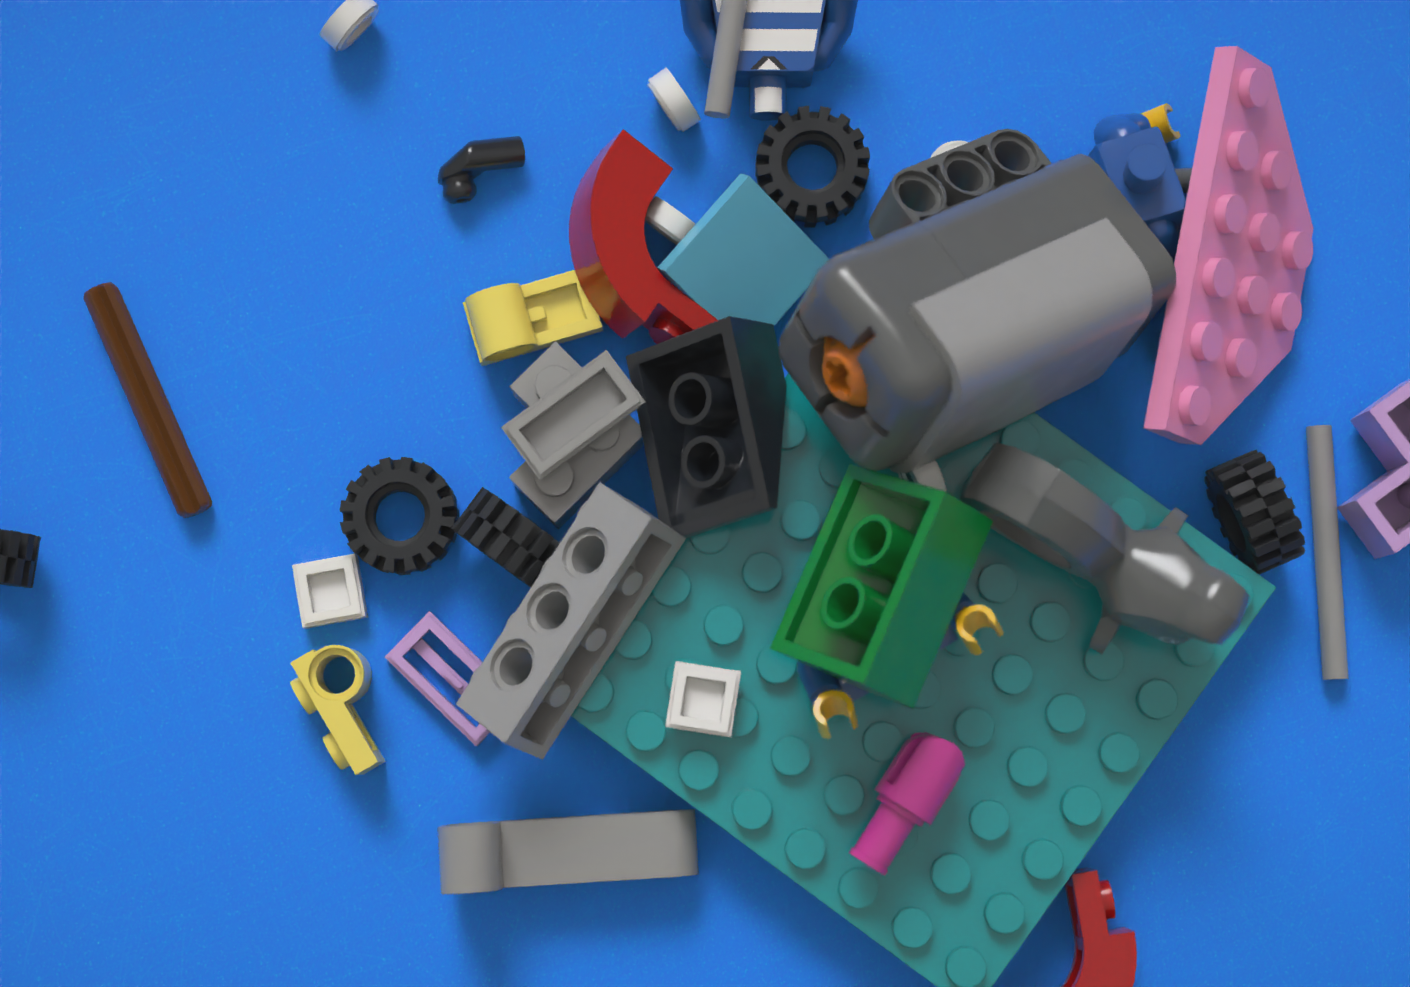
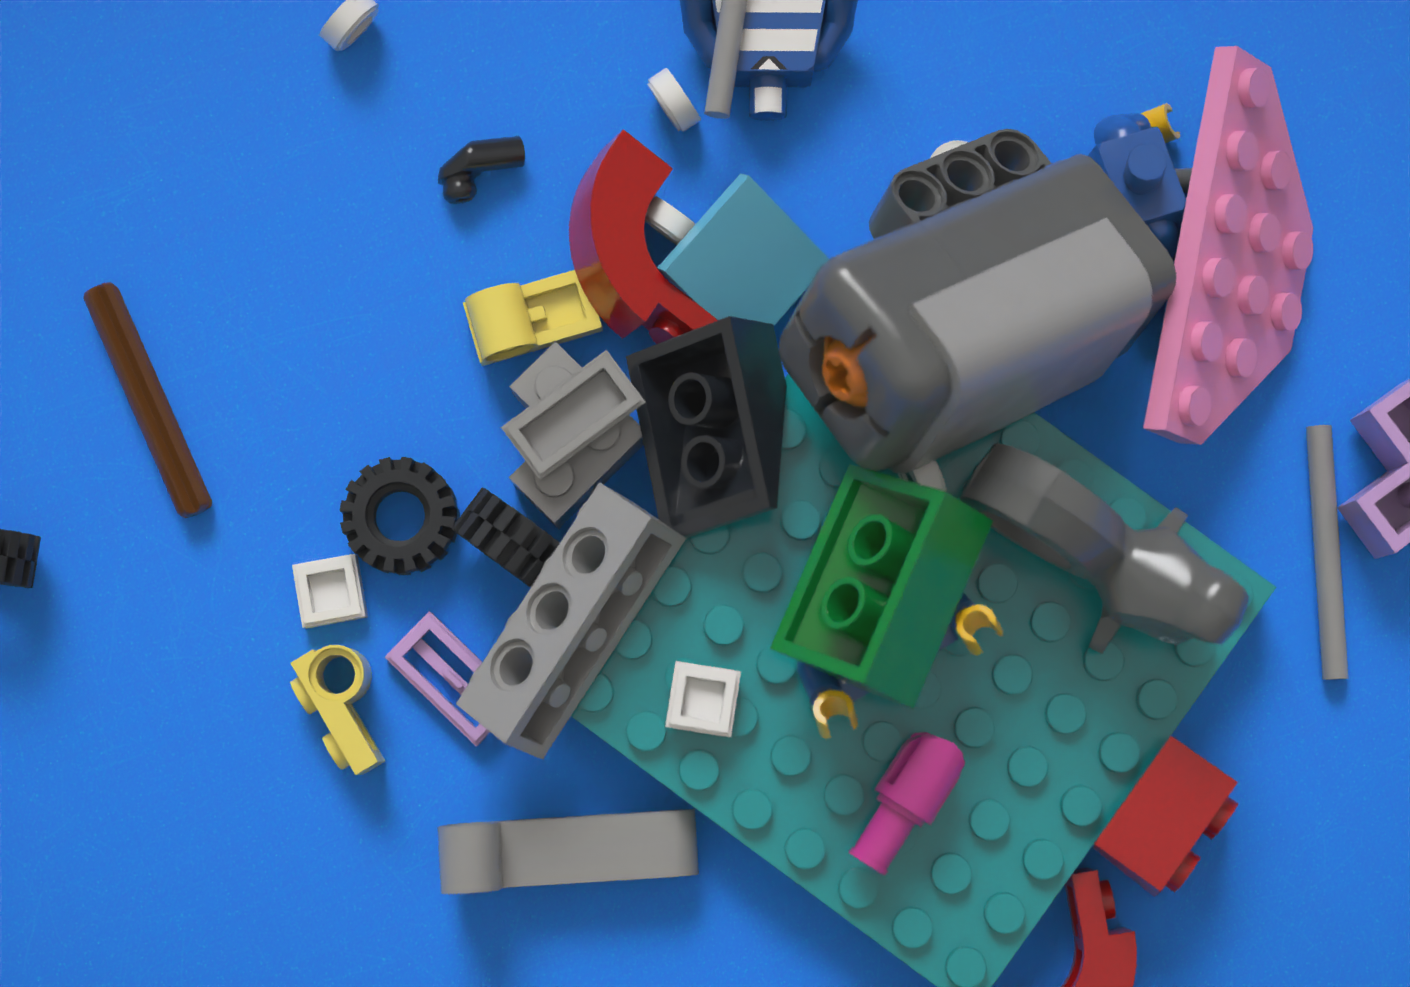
black tyre [755,106,870,228] -> none
black tyre [1204,450,1305,574] -> none
none -> red slope [1093,736,1239,897]

